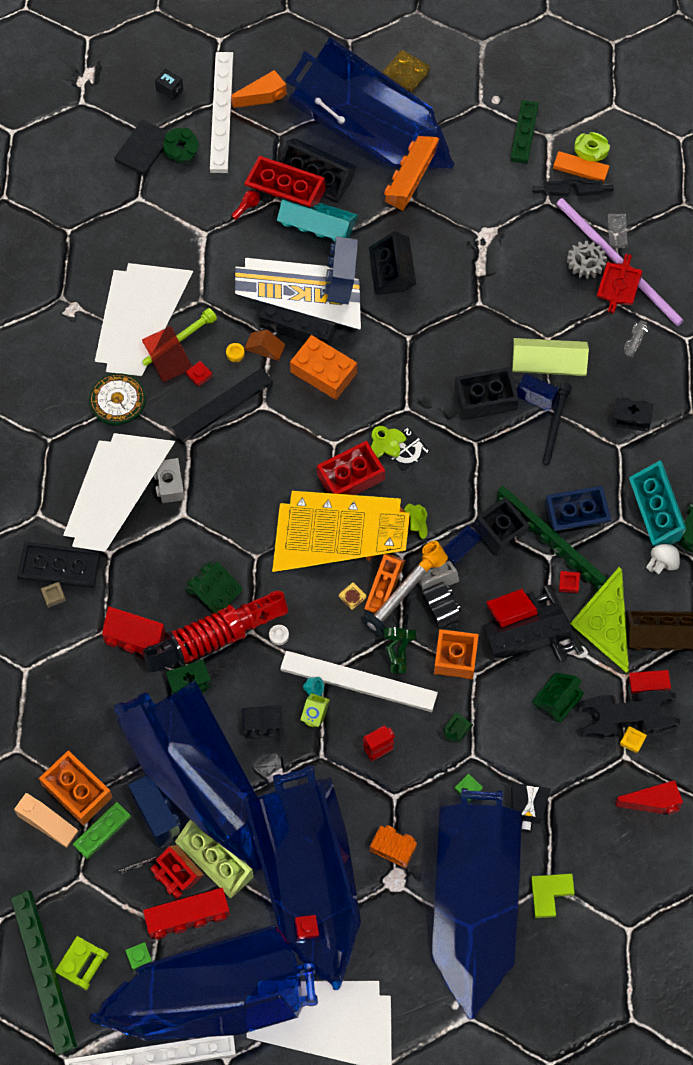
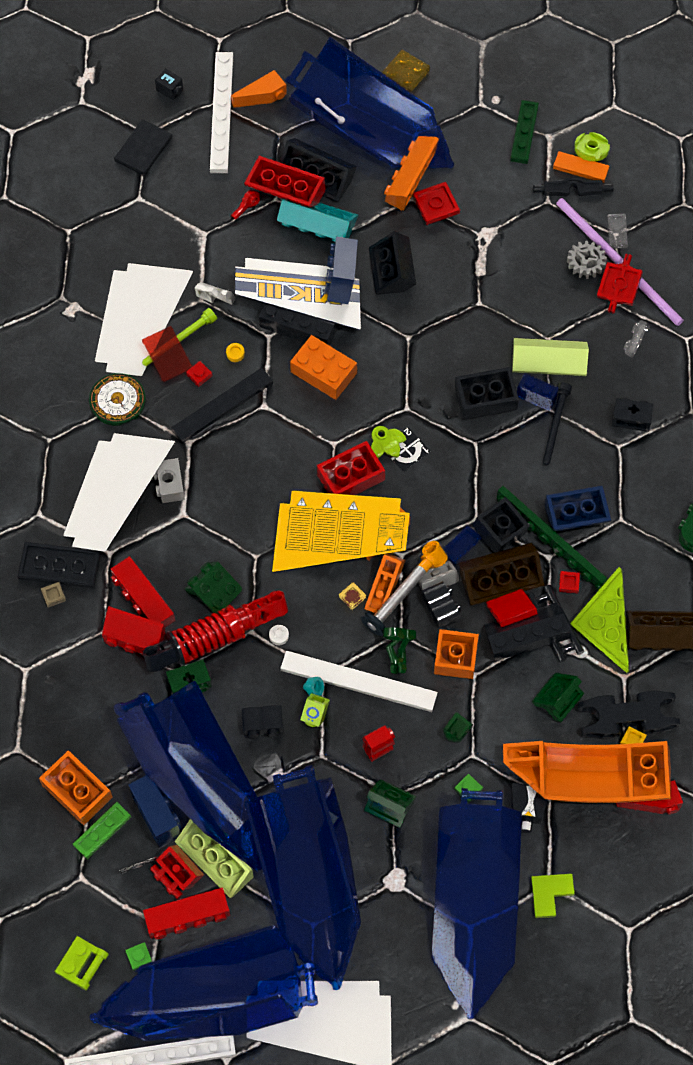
dark green plate [11,890,78,1056] -> none
light nougat slope [14,793,78,848] -> none
dark green plate [163,128,199,163] -> none
dark orange slope [244,330,285,361] -> none
red plate [294,915,319,940] -> none
orange brick [370,825,417,868] -> none
lime plate [404,504,428,539] -> none
teal slope [629,461,686,546] -> none
red tile [629,670,671,694] -> none
white piece [646,544,680,574] -> none
none -> red brick [110,556,175,628]
none -> white slope [195,282,235,305]
none -> dark green bracket [364,779,417,828]
none -> red plate [413,182,460,225]
none -> dark brown slope [458,543,545,606]
none -> orange slope [503,741,671,803]

